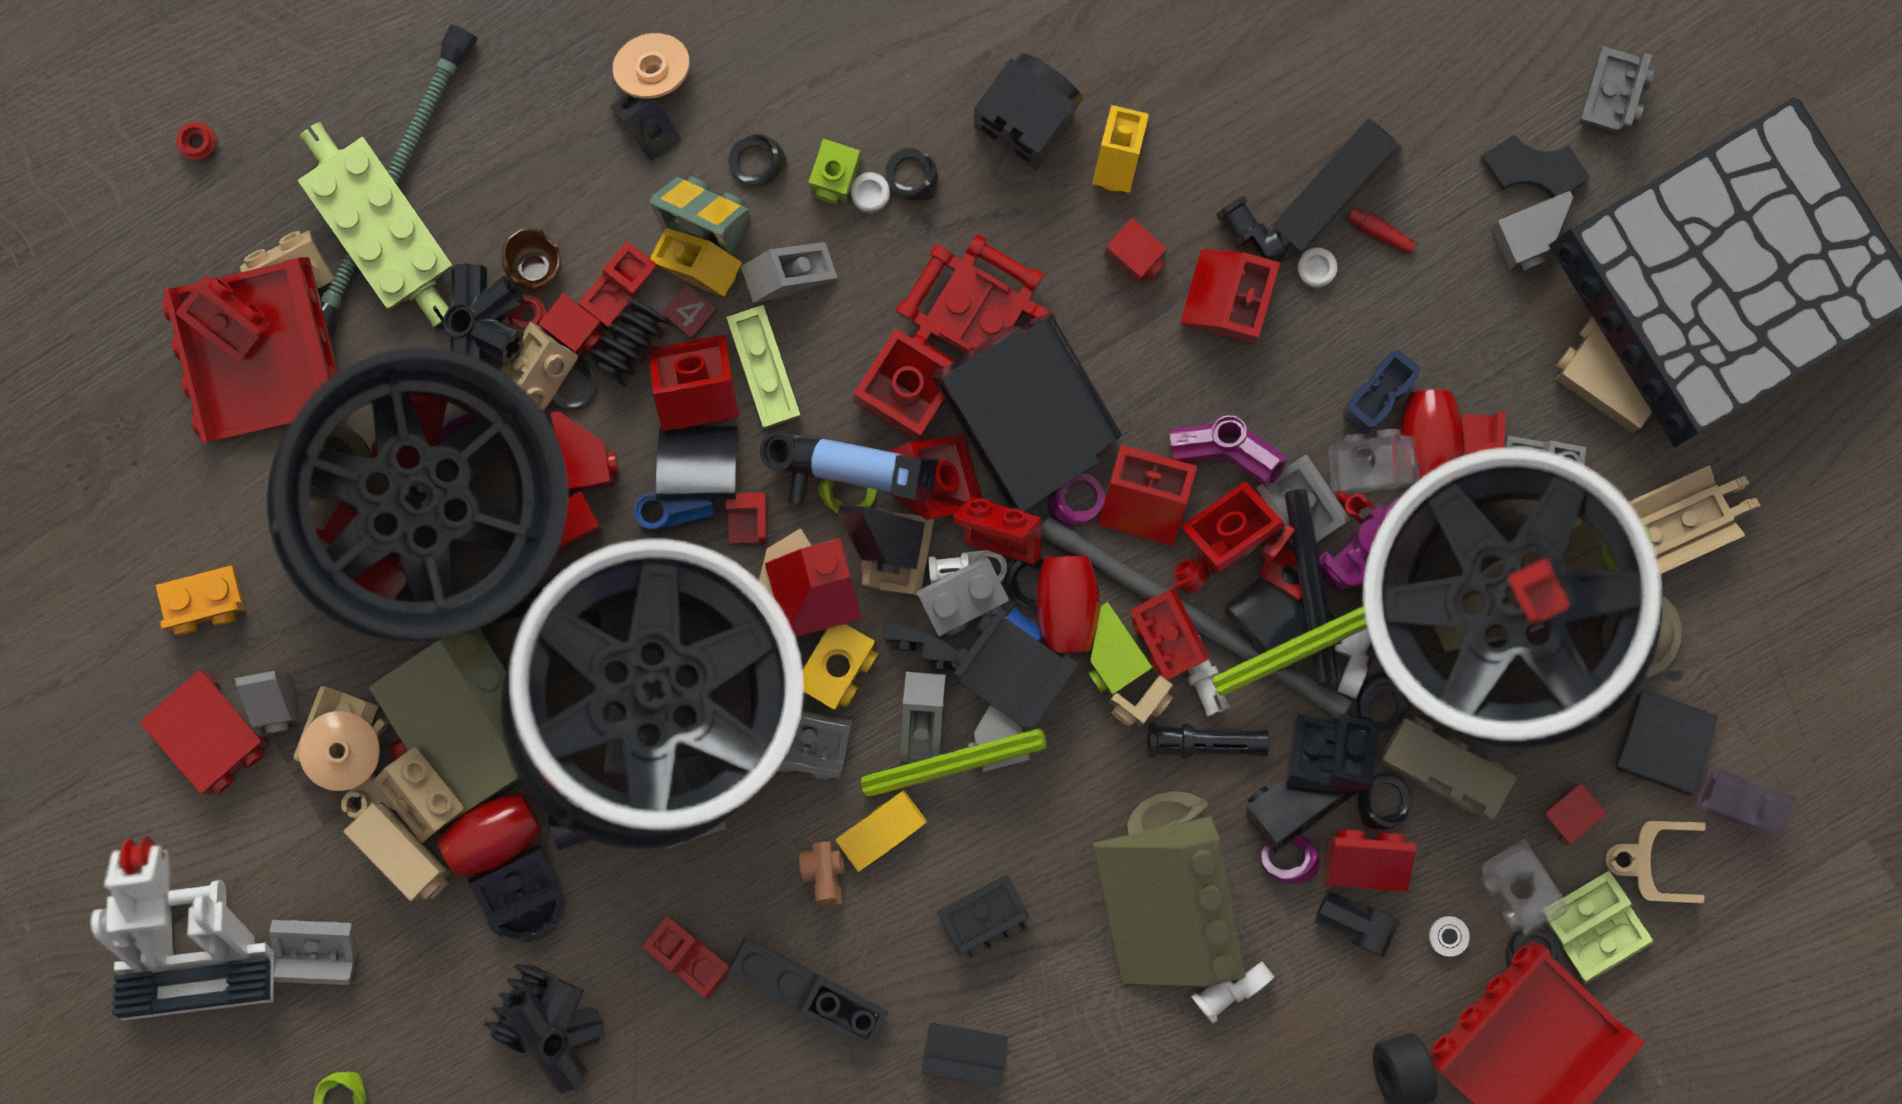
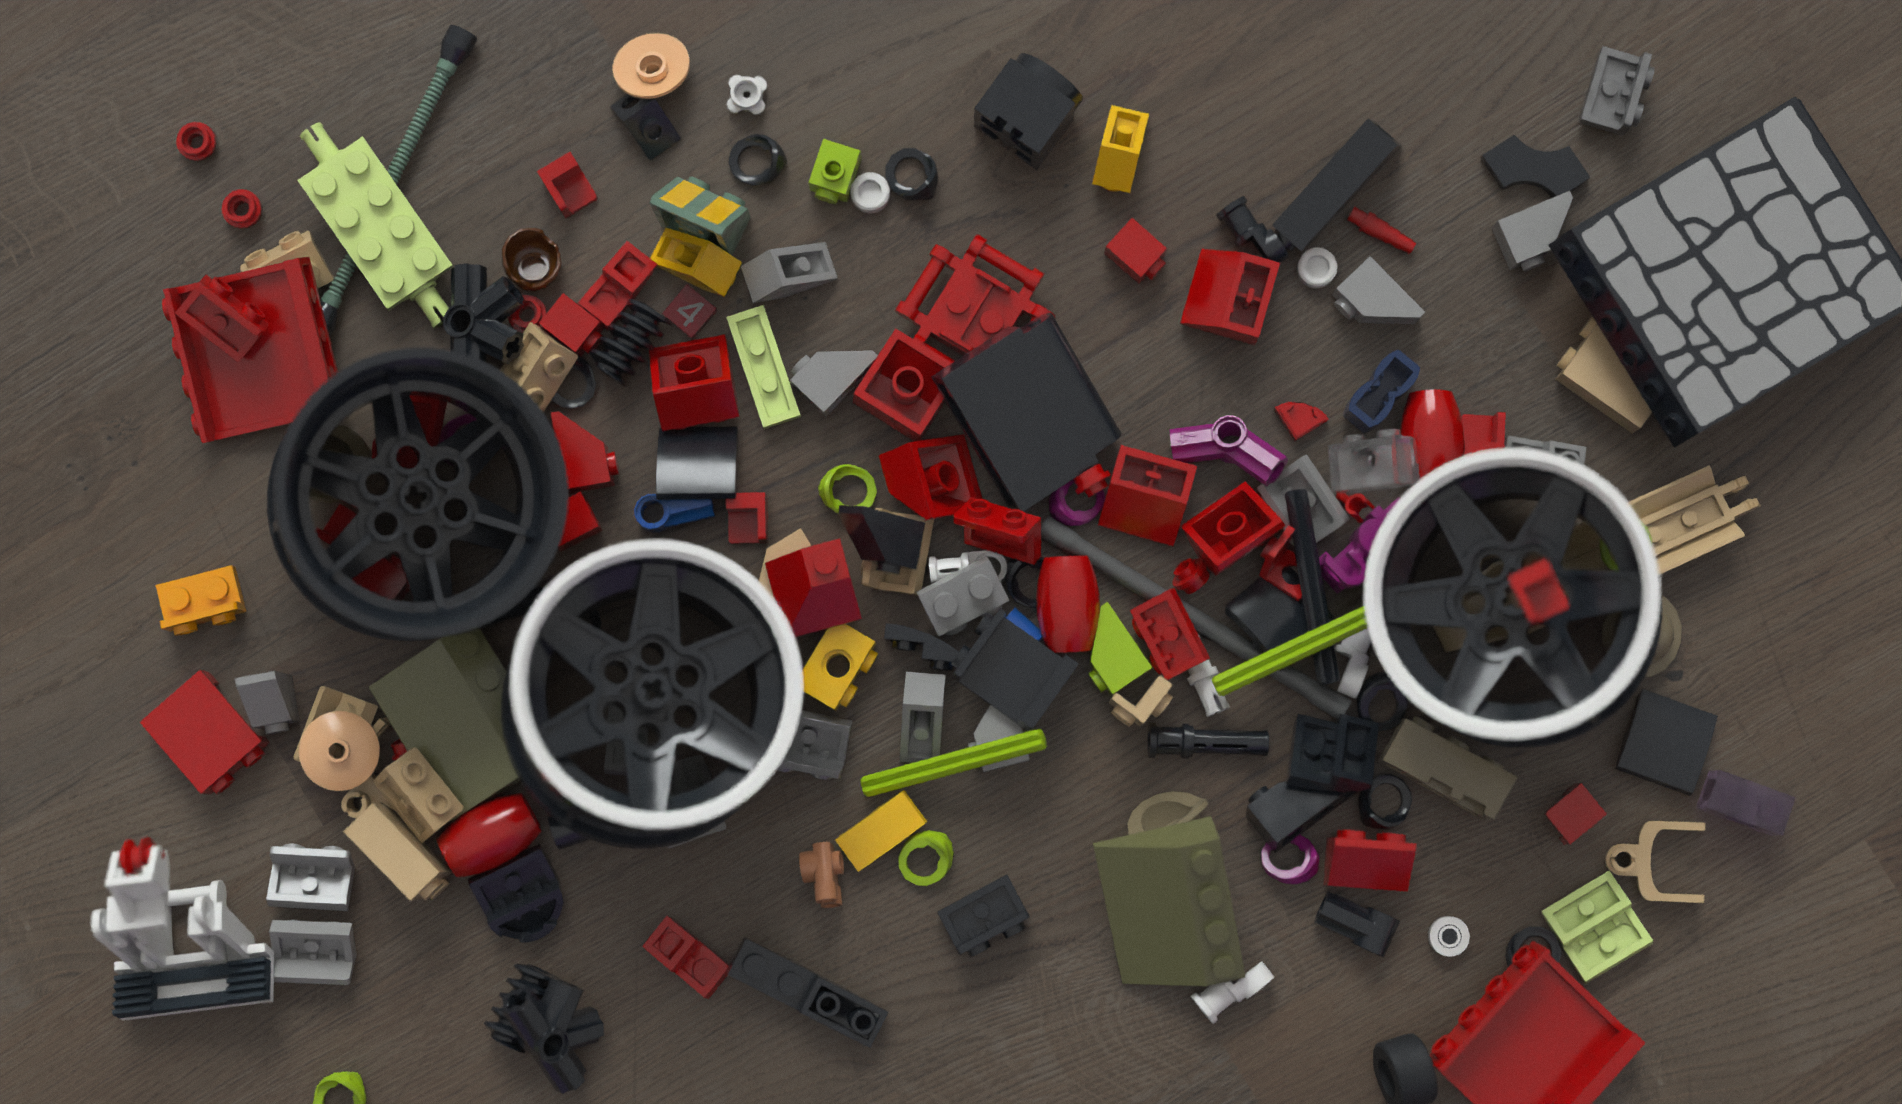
piece [760,432,938,506] -> none
black panel [921,1023,1008,1086] -> none
clear brick [1480,839,1568,938] -> none
none -> red plate [222,189,262,229]
none -> light grey bracket [266,843,355,911]
none -> red panel [537,152,597,218]
none -> white plate [727,75,767,115]
none -> light grey slope [790,350,878,417]
none -> lime piece [898,830,954,886]
none -> red plate [1073,463,1111,498]
none -> red tile [1274,402,1329,442]
none -> light grey slope [1332,256,1425,324]

